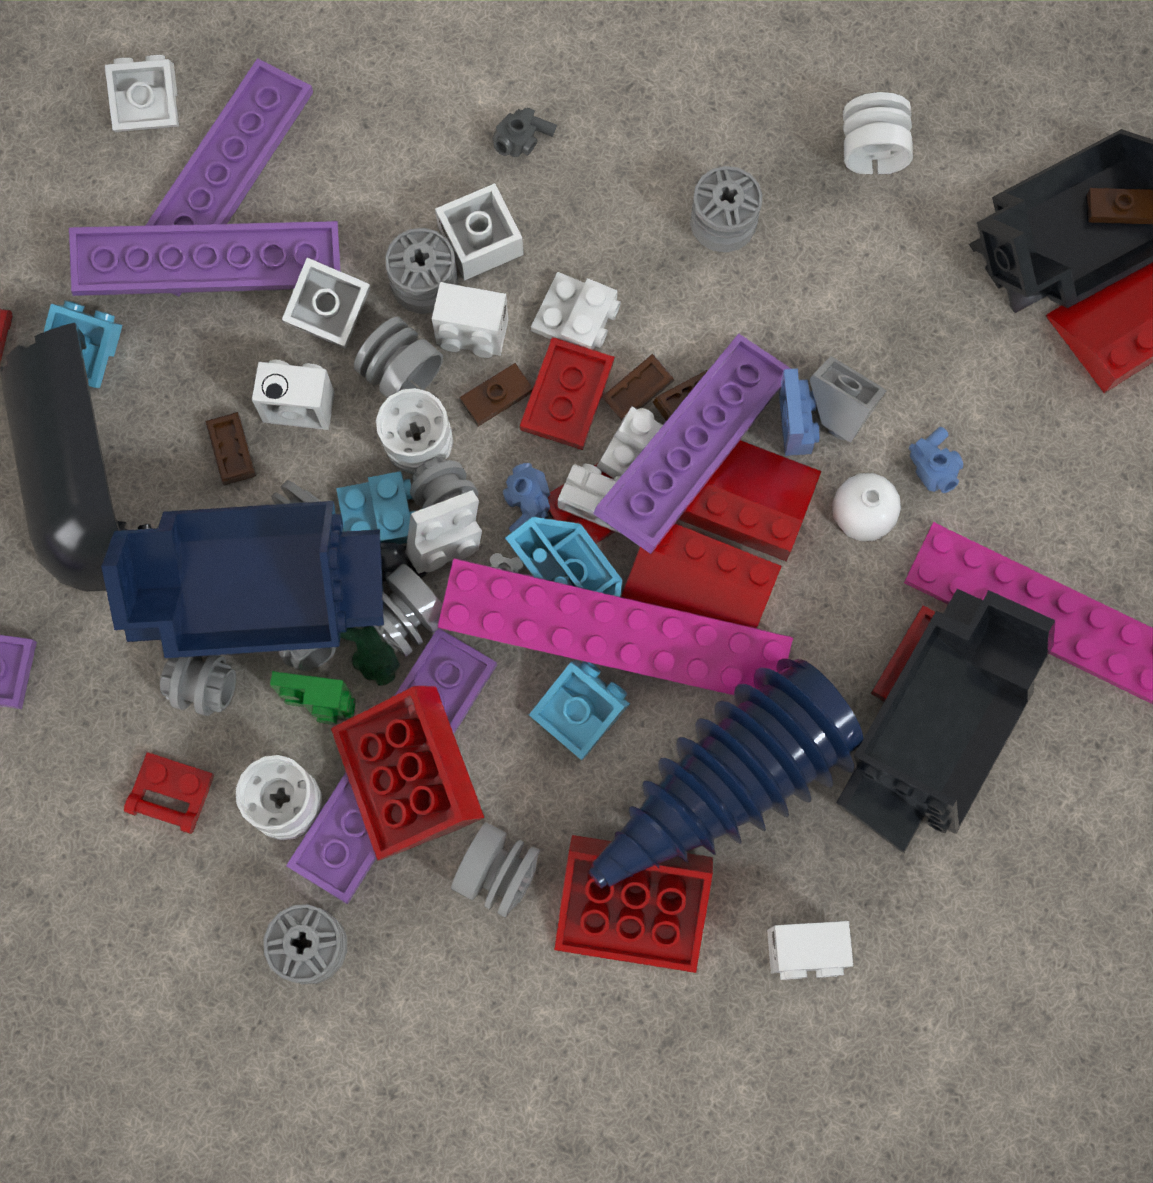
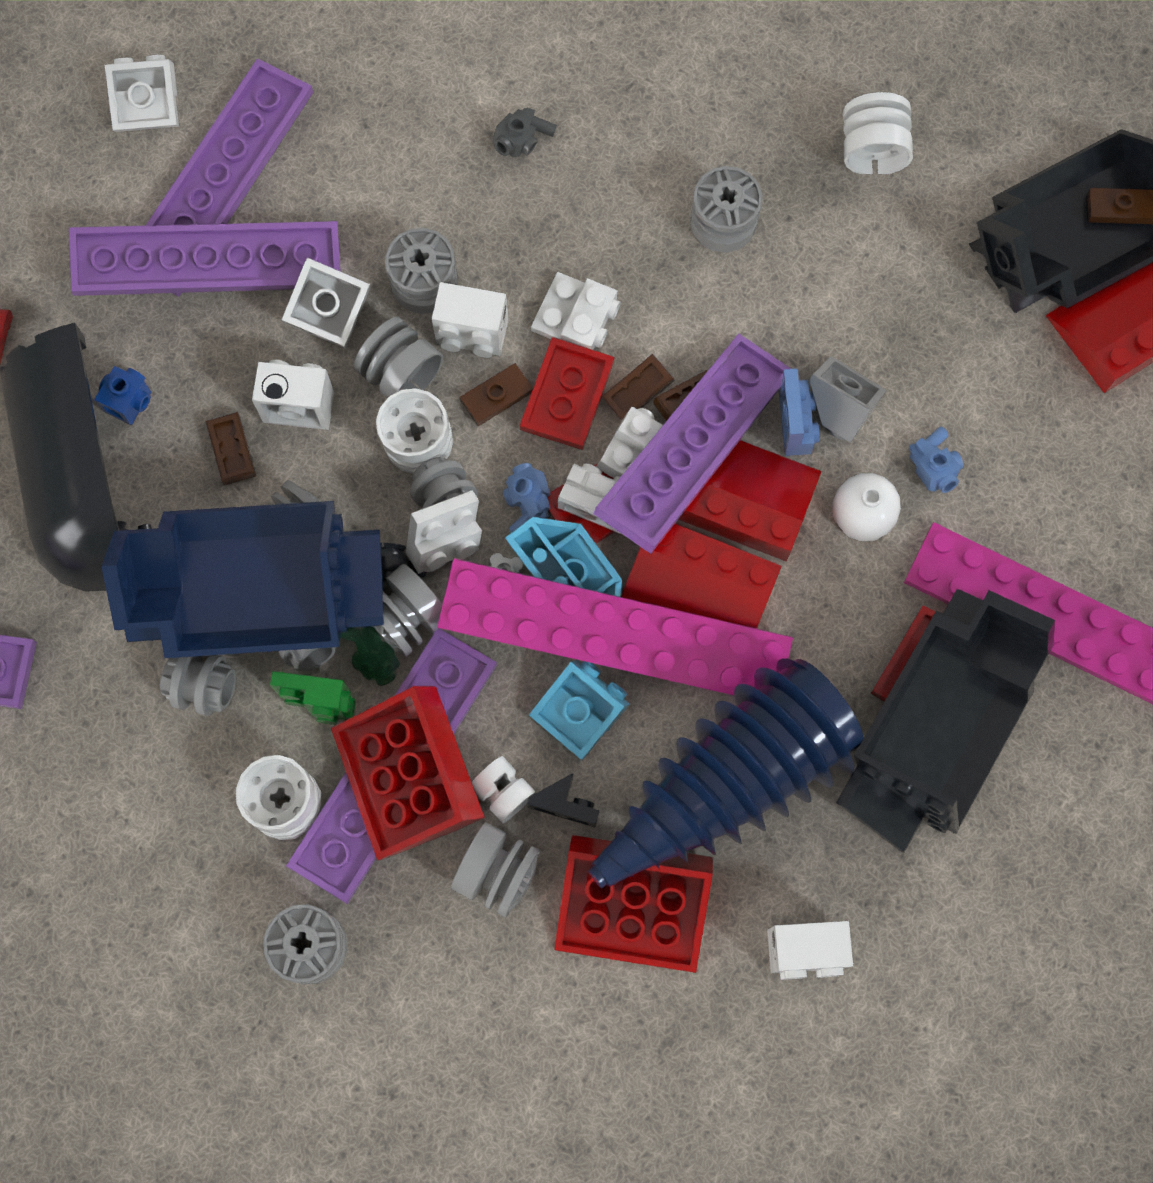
medium azure plate [43,300,123,388] -> none
red plate [124,752,214,834] -> none
medium azure plate [336,471,416,544] -> none
white brick [435,183,523,280] -> none
none -> blue brick [94,366,151,425]
none -> white wheel [472,756,536,824]
none -> black slope [527,773,600,828]

